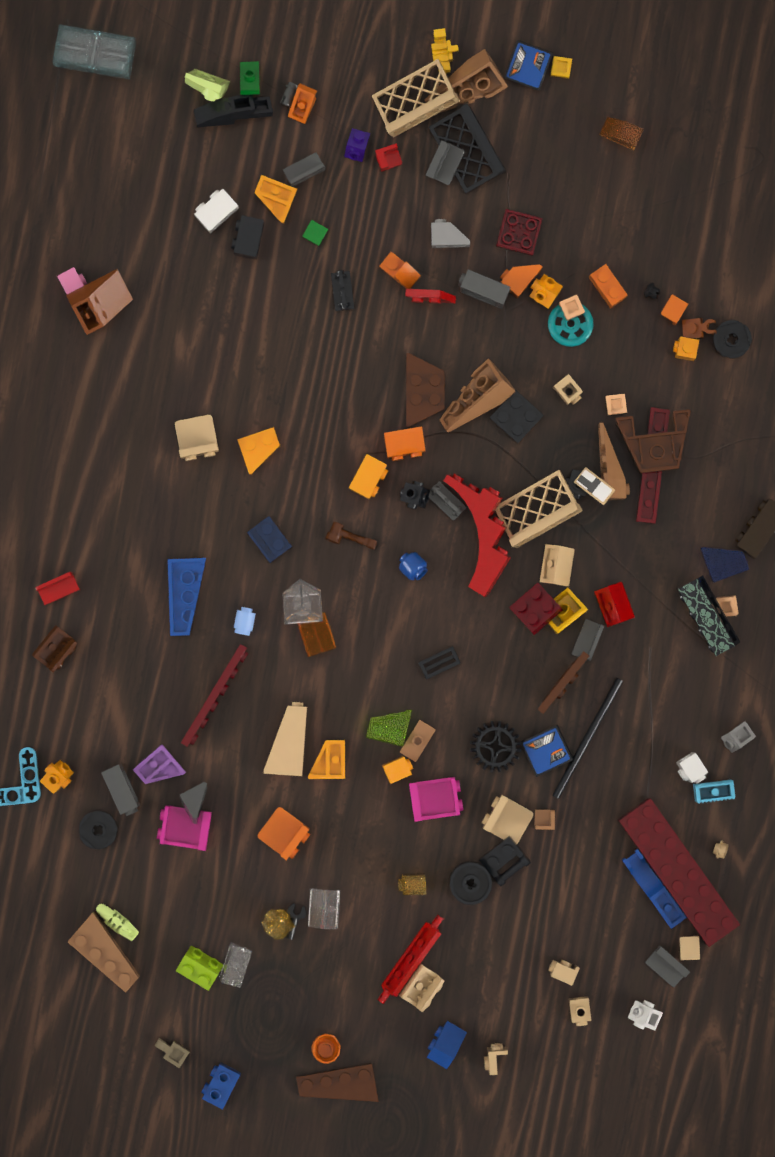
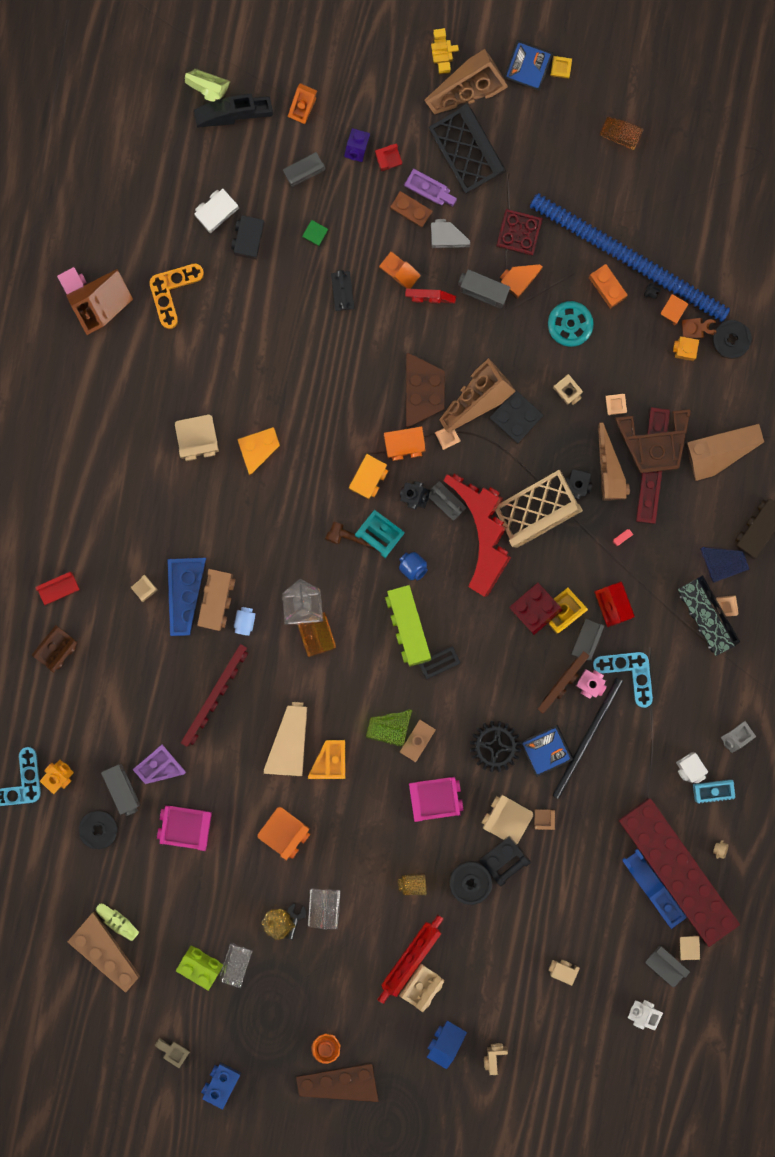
clear brick [52,24,136,79] -> none
dark grey slope [180,782,207,824] -> none
green plate [240,61,260,95] -> none
dark blue plate [247,516,292,563] -> none
light orange wing [254,175,297,224] -> none
dark grey pin [280,82,298,108] -> none
tan fence [372,59,460,138] -> none
light orange brick [382,756,413,784] -> none
dark grey panel [426,140,465,185] -> none
light orange brick [529,274,563,309] -> none
tan panel [540,544,574,586] -> none
light nougat plate [559,295,585,321] -> none
tan brick [569,996,591,1026] -> none
slope [574,467,616,505] -> none
none -> tan panel [131,575,158,602]
none -> light orange beam [150,264,204,329]
none -> medium nougat wedge [197,569,236,631]
none -> teal plate [355,510,405,558]
none -> lime brick [385,585,431,667]
none -> dark orange plate [390,191,433,228]
none -> medium lavender hinge [404,169,457,207]
none -> light nougat tile [435,428,460,450]
none -> blue piece [530,193,730,322]
none -> bright pink brick [575,669,607,699]
none -> medium azure beam [593,652,653,708]
none -> coral tile [612,529,633,547]
none -> medium nougat wedge [685,424,764,481]

